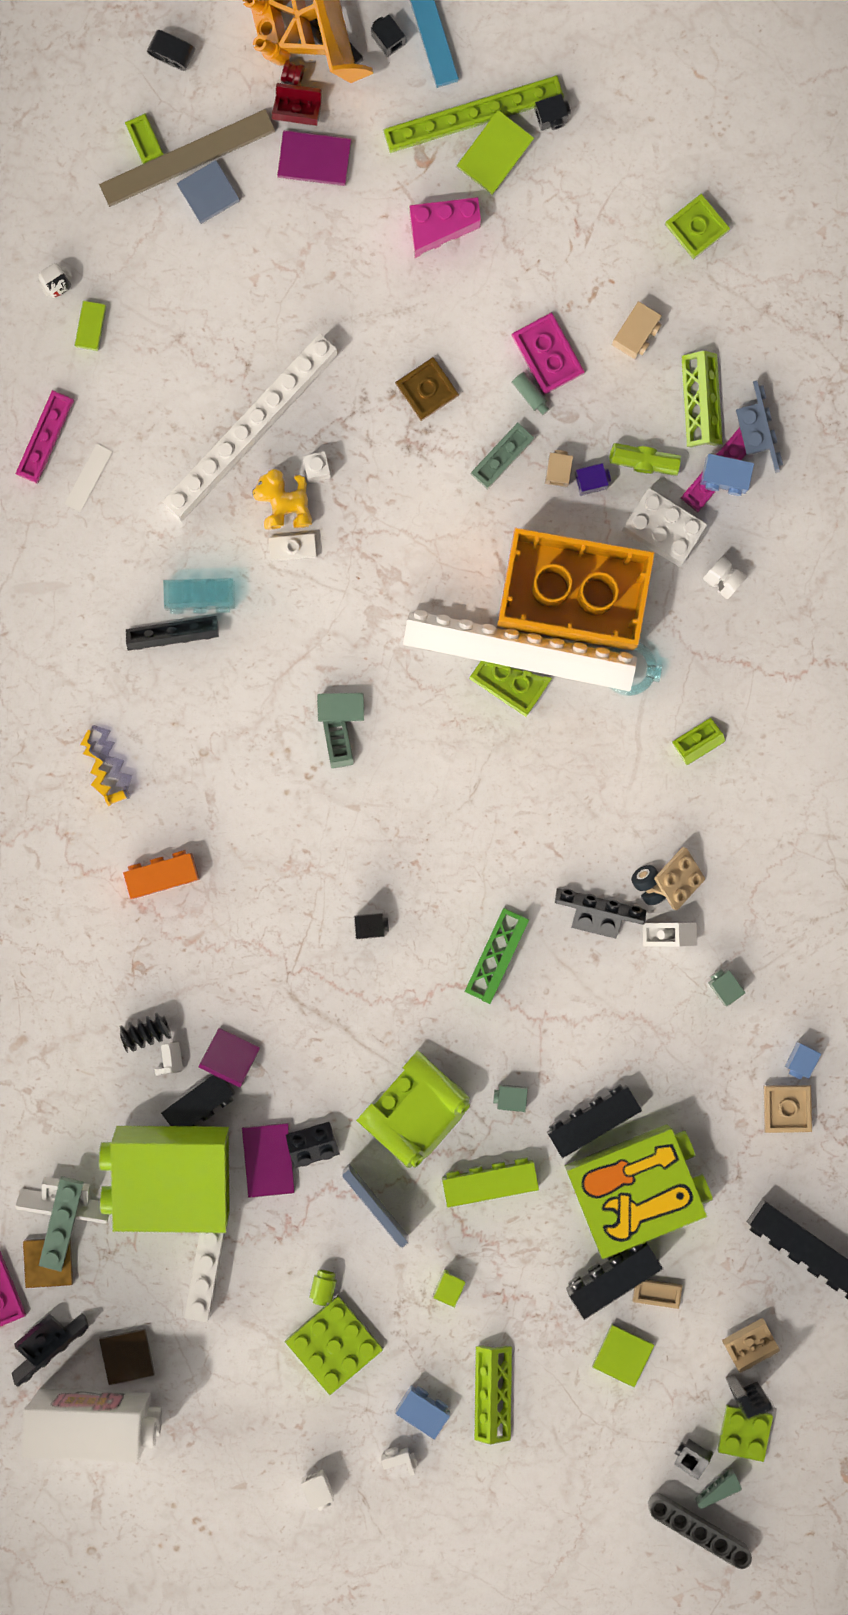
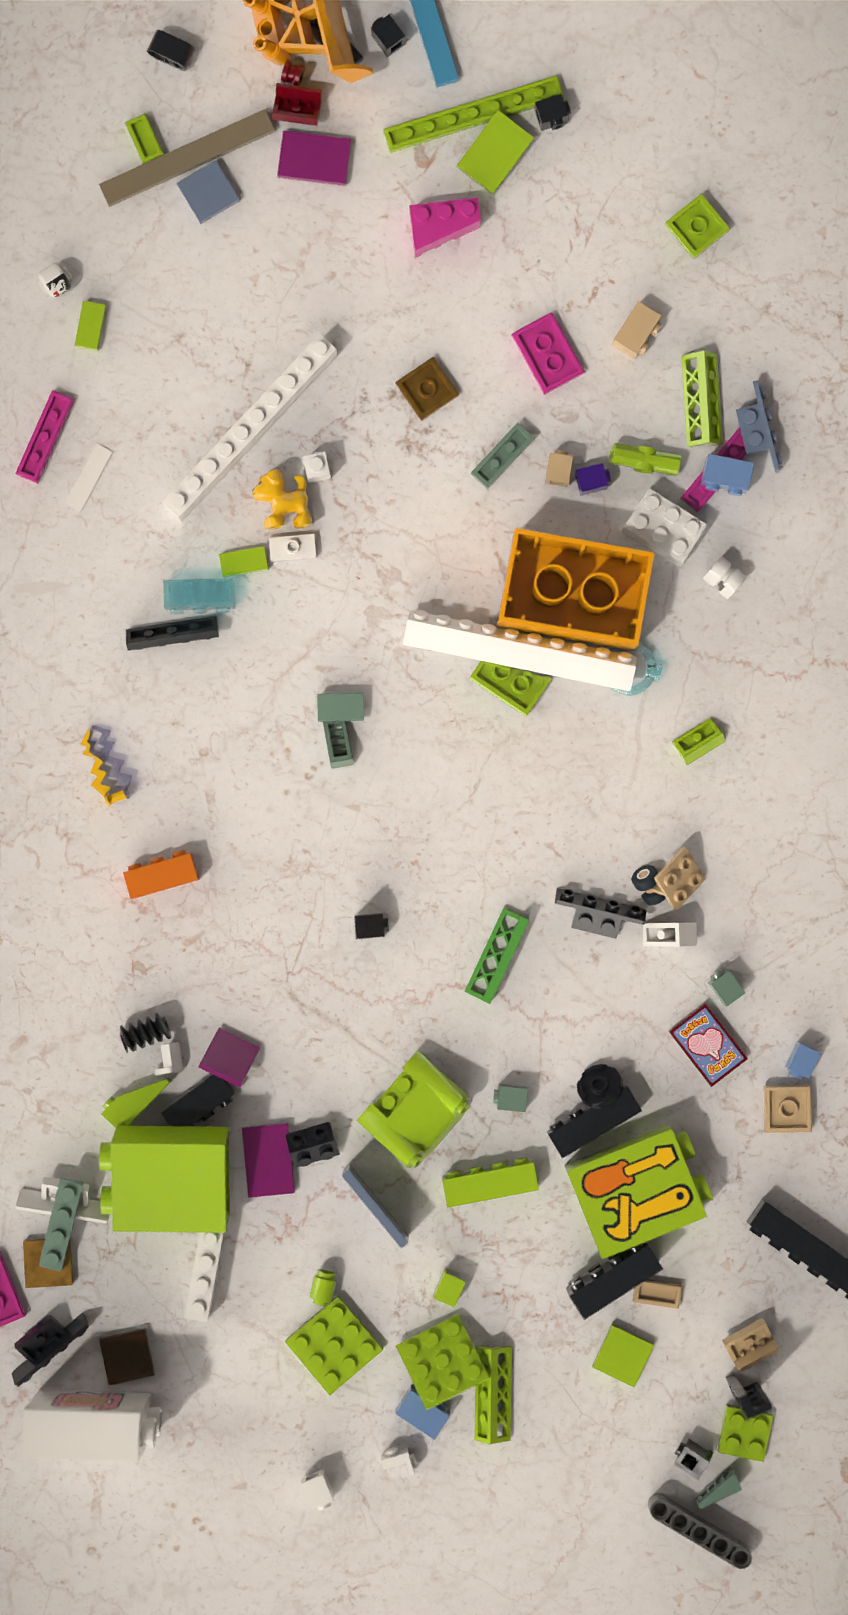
sand green cylinder [512,372,550,415] -> none
none -> lime slope [101,1077,172,1128]
none -> lime tile [219,546,268,578]
none -> lime plate [396,1314,490,1411]
none -> black tile [577,1064,624,1109]
none -> tile [668,1003,748,1087]

